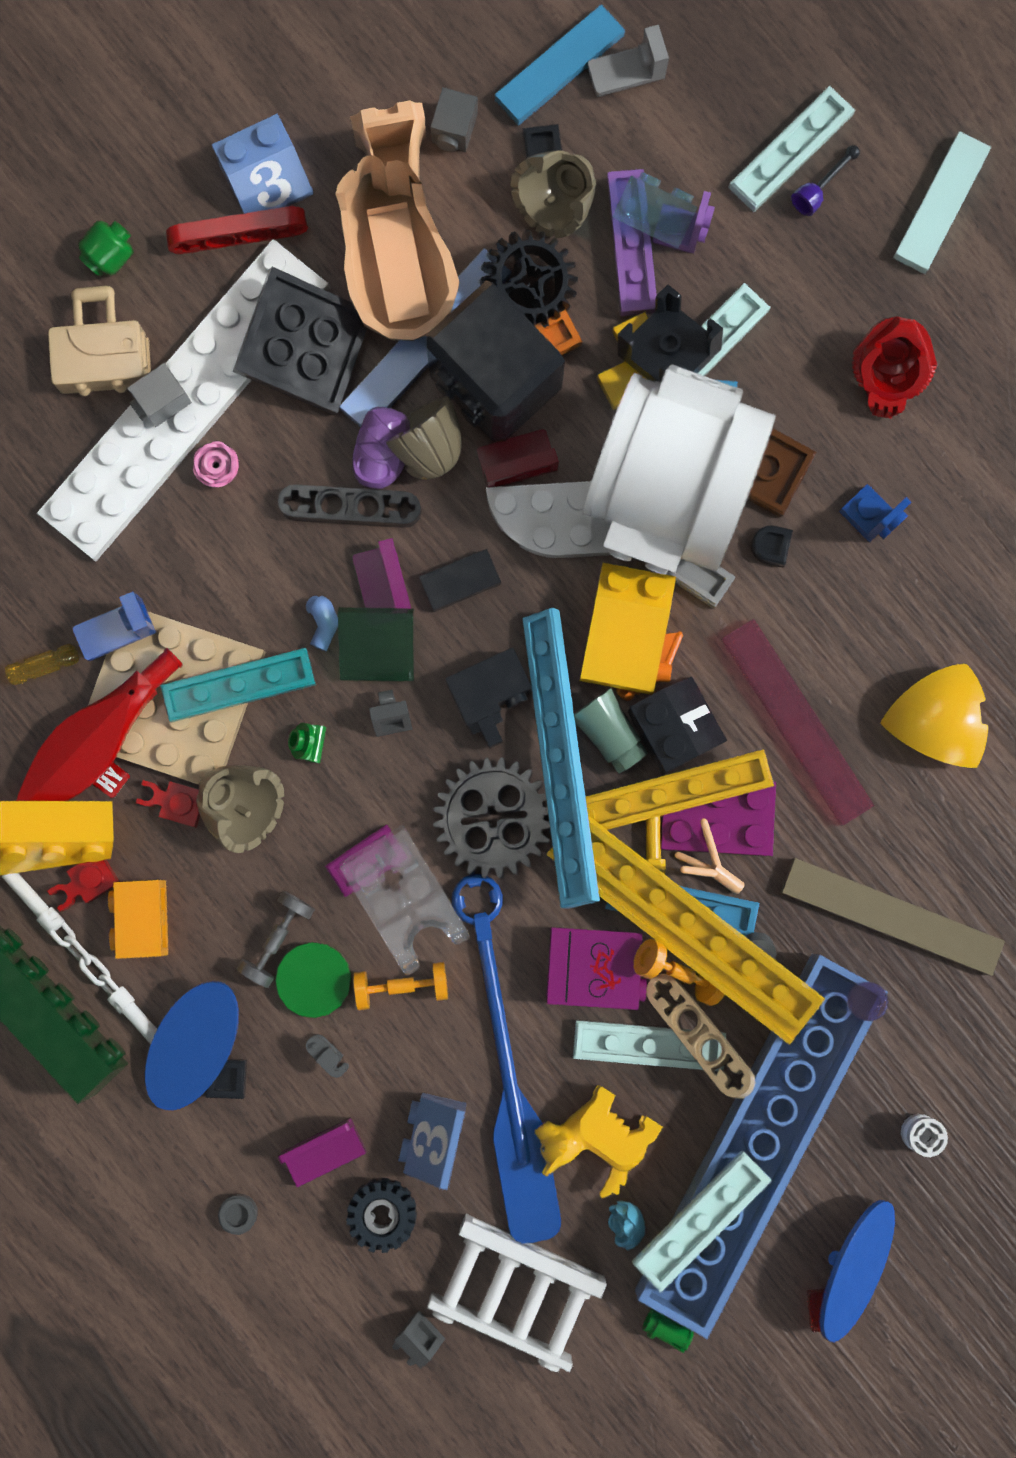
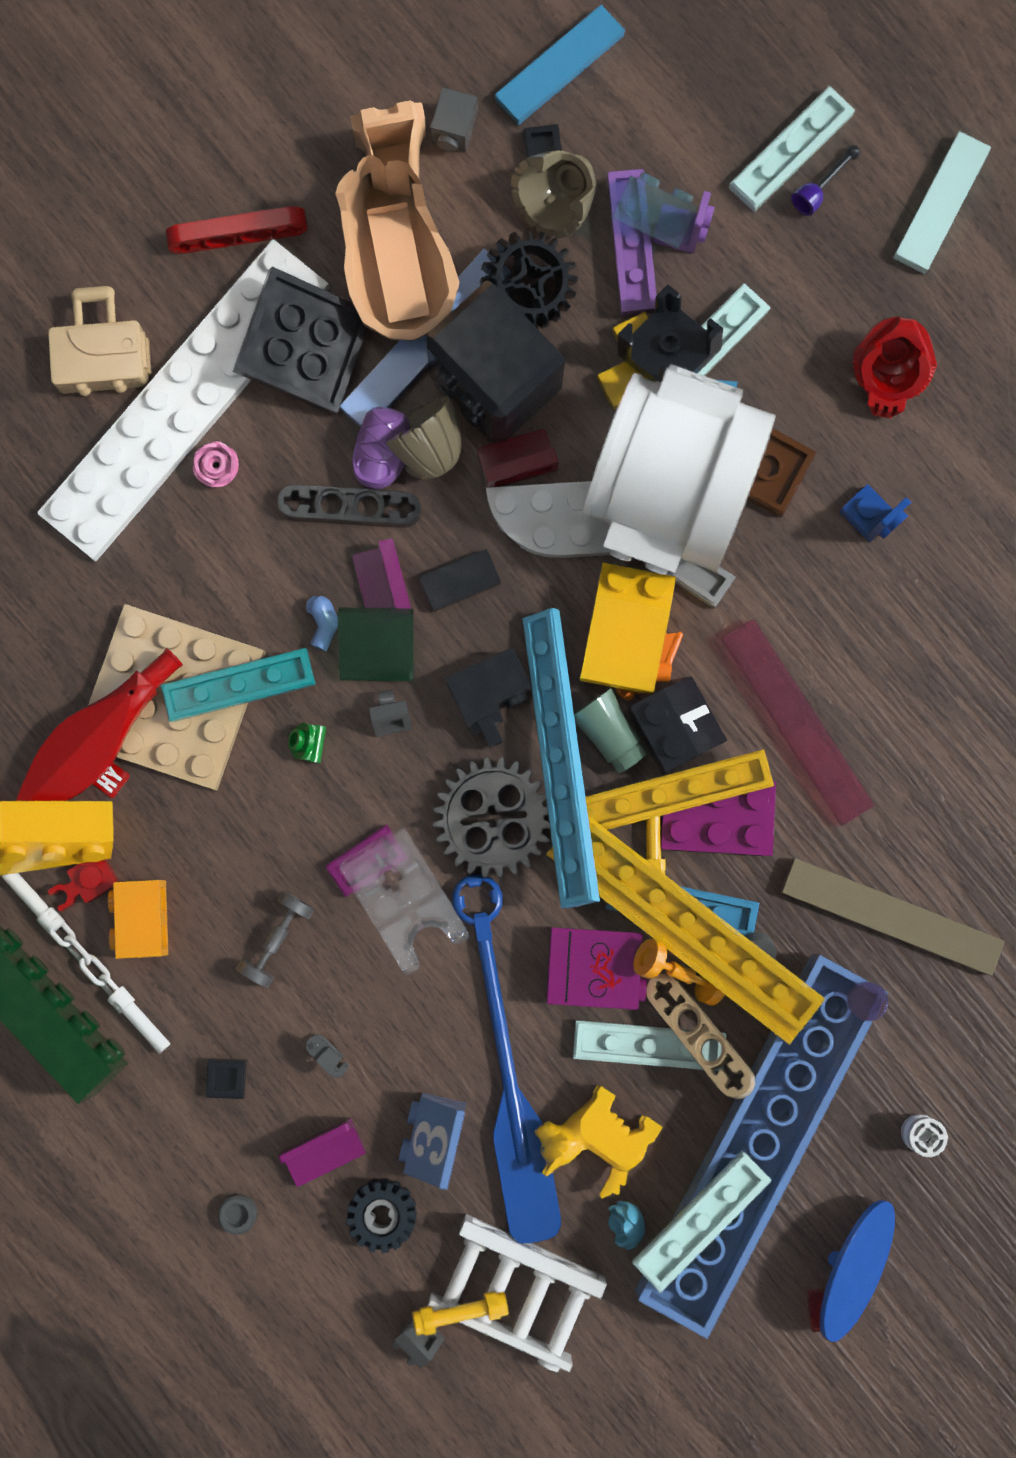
clear yellow axle [5,644,79,685] -> none
bracket [73,591,156,661] -> none
green head [78,220,133,277] -> none
brick [128,363,192,427] -> none
red plate [136,780,200,828] -> none
blue shield [145,981,239,1110] -> none
dark tan hair [196,765,284,853] -> none
medium blue slope [212,114,314,213] -> none
green tile [276,942,352,1018] -> none
light orange wheel [354,962,448,1010] -> none
orange plate [535,310,582,355] -> none
light grey bracket [587,24,669,96] -> none
green pin [642,1309,694,1353] -> none
light nougat plant [675,818,744,895] -> none
black tile [751,525,793,567] -> none
yellow brick [880,664,988,768] -> none
none -> yellow bar [412,1291,508,1336]

